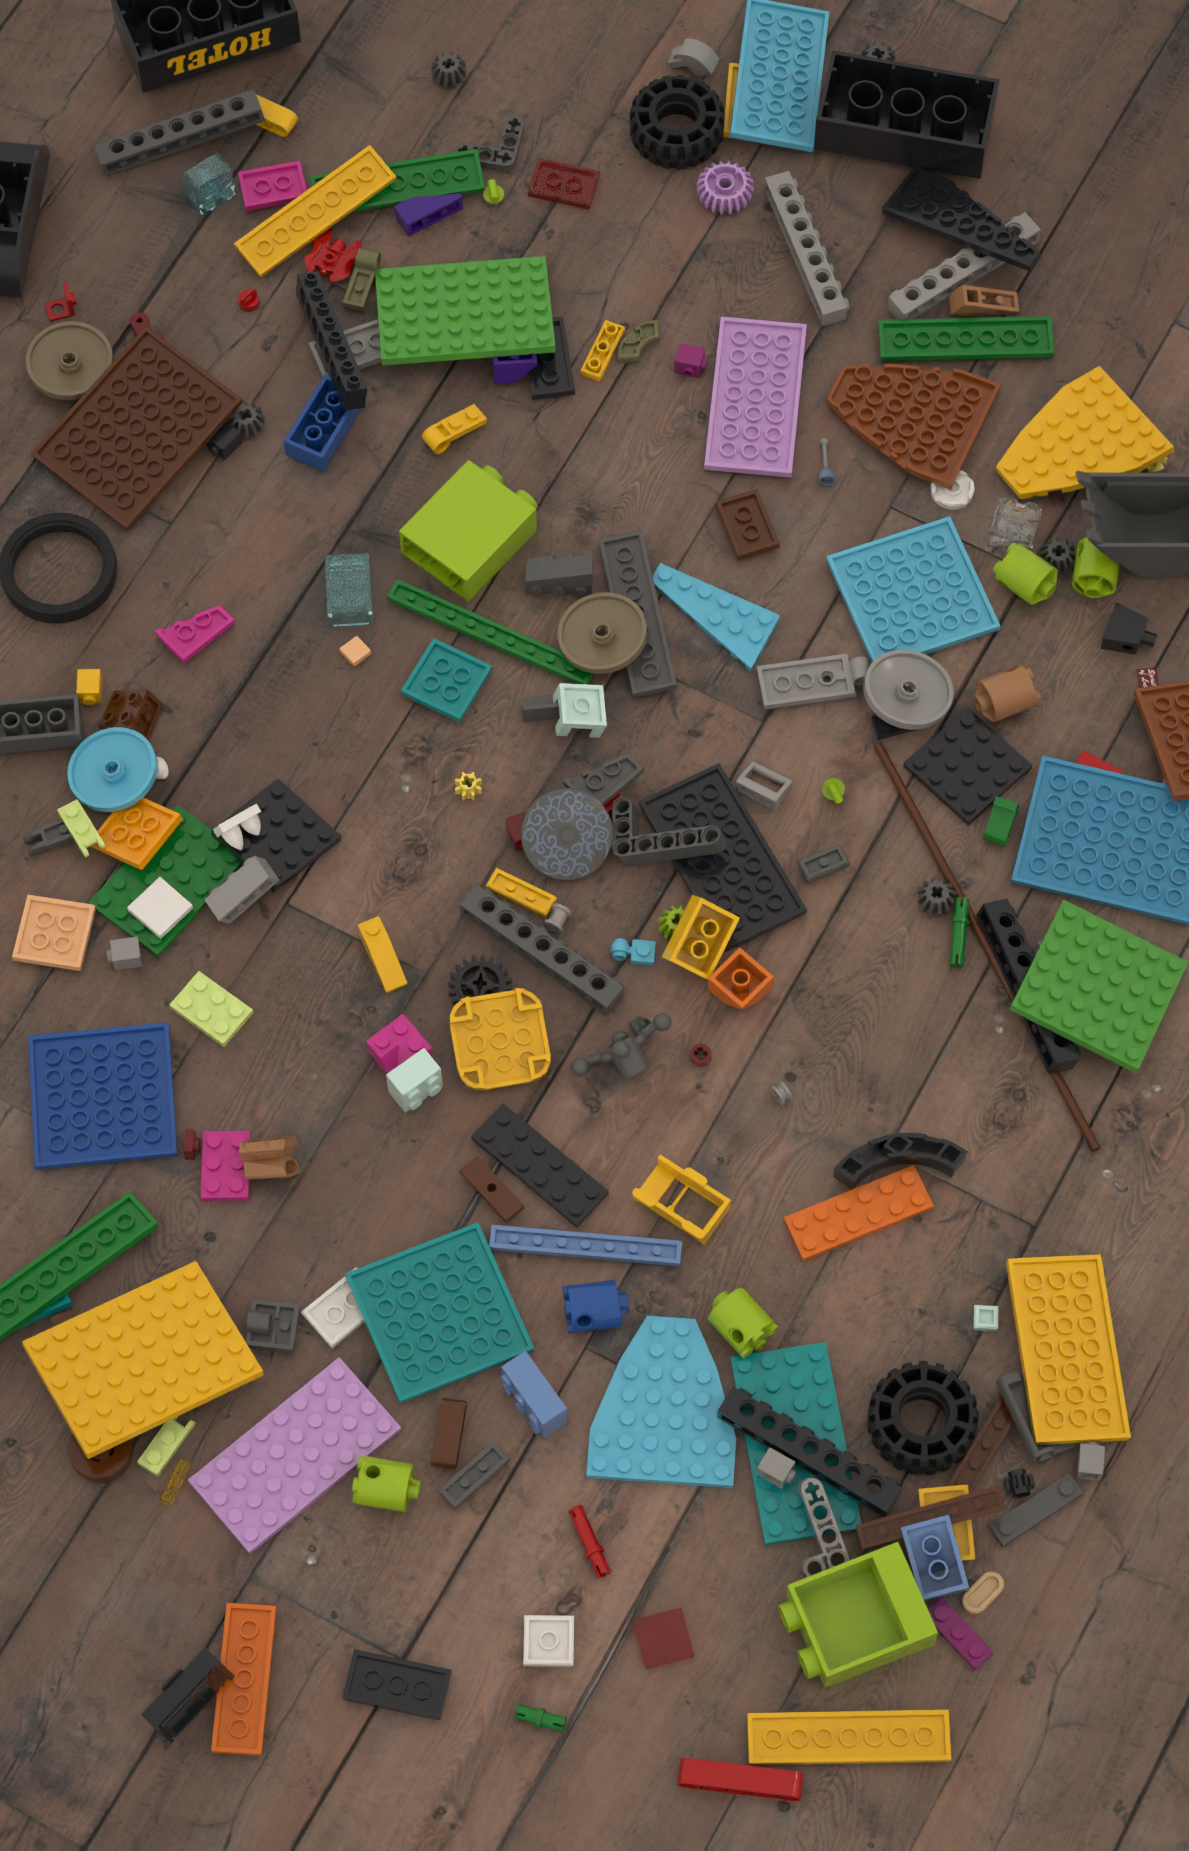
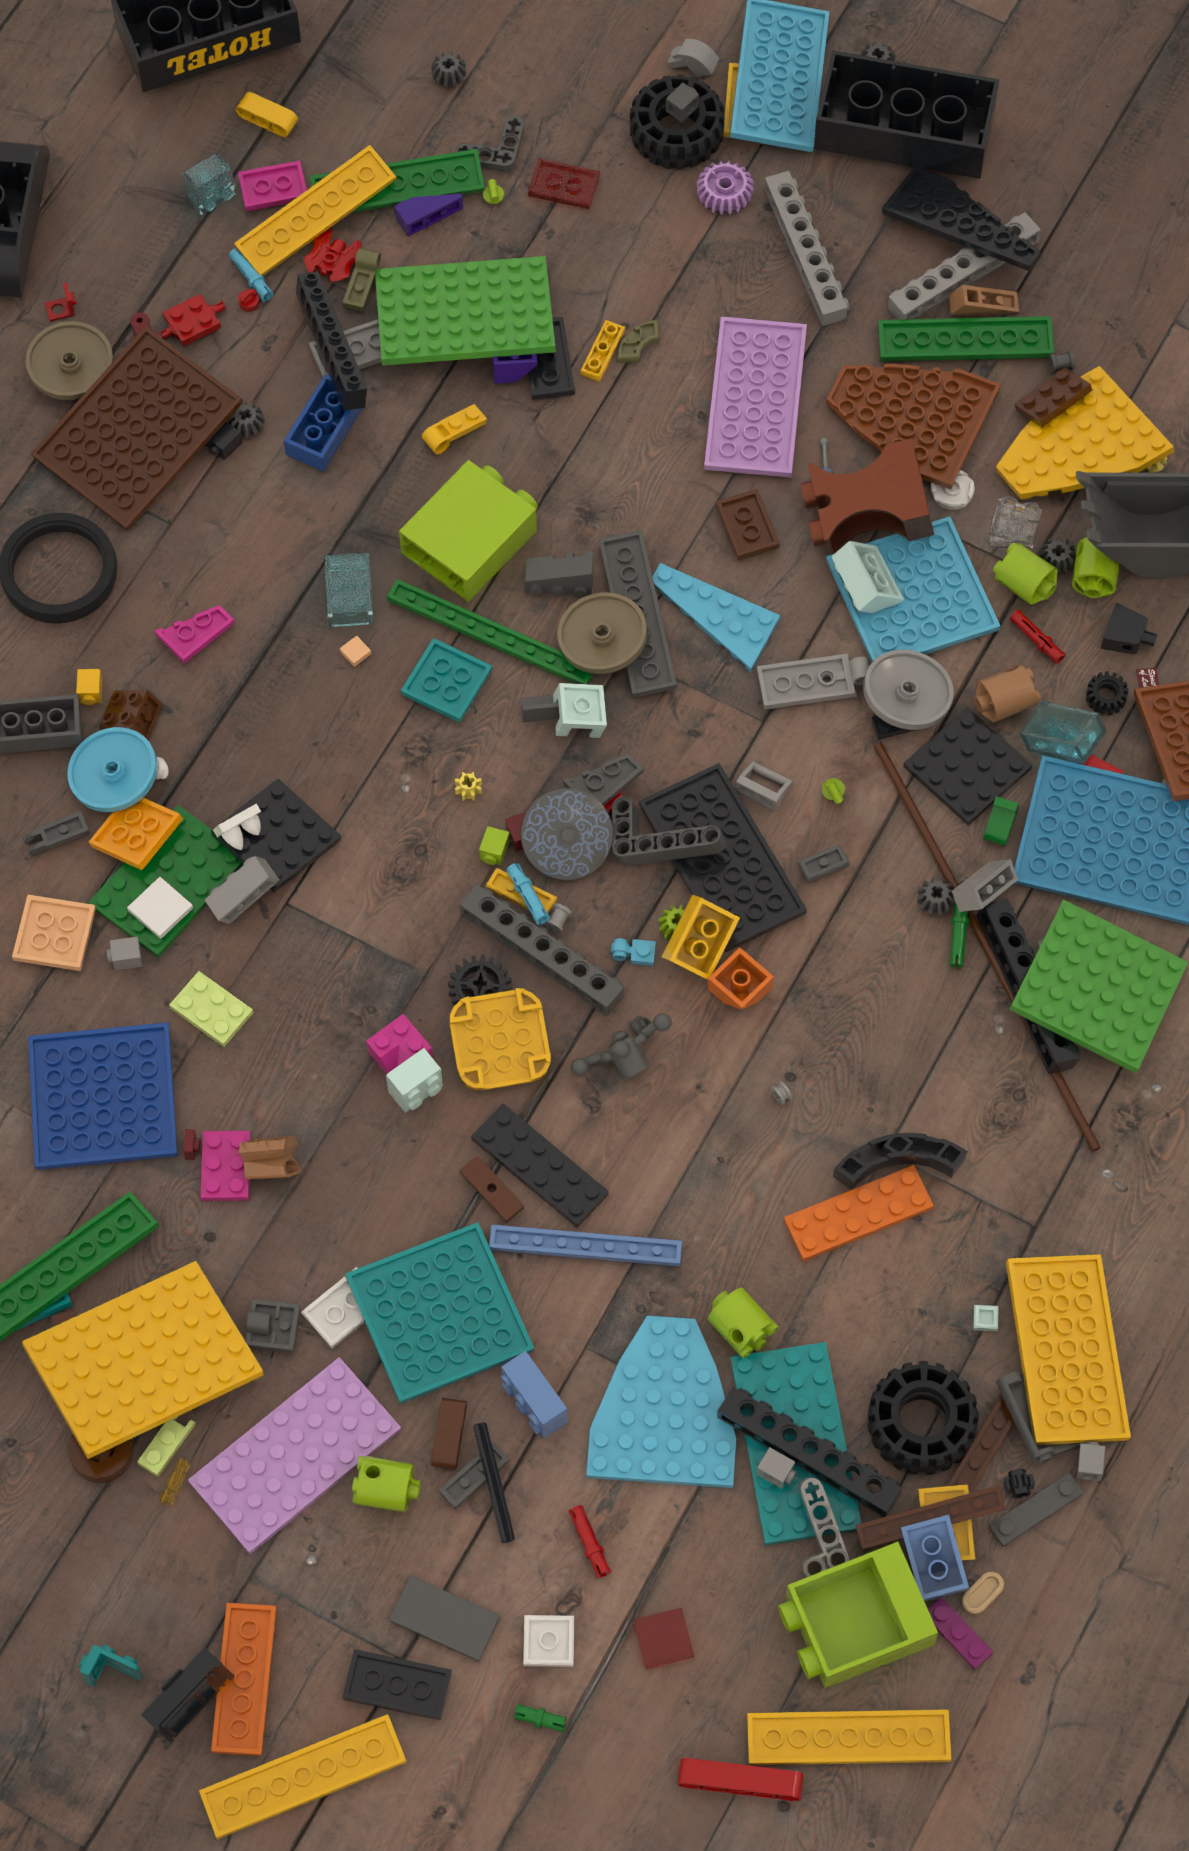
yellowish green hinge [57,799,106,858] -> none
dark grey brick [94,89,265,177] -> none
yellow slope [358,916,408,994] -> none
blue cylinder [562,1280,629,1334] -> none
yellow piece [632,1155,731,1245] -> none
magenta brick [674,343,708,378] -> none
dark red bush [690,1044,712,1067] -> none
none -> teal bracket [79,1644,143,1687]
none -> red plate [160,294,226,346]
none -> yellow plate [199,1714,407,1840]
none -> medium azure pin [229,248,274,302]
none -> dark grey tile [389,1575,500,1662]
none -> black axle [473,1422,515,1543]
none -> lime brick [479,826,510,865]
none -> medium azure pin [507,863,550,925]
none -> dark grey brick [666,83,699,122]
none -> copper brick [800,438,935,555]
none -> light aqua slope [832,541,904,613]
none -> light grey brick [952,859,1018,912]
none -> red pin [1010,609,1066,664]
none -> reddish brown plate [1014,367,1093,427]
none -> clear light blue brick [1020,701,1106,764]
none -> dark grey bush [1049,350,1075,373]
none -> black tyre [1086,671,1128,715]

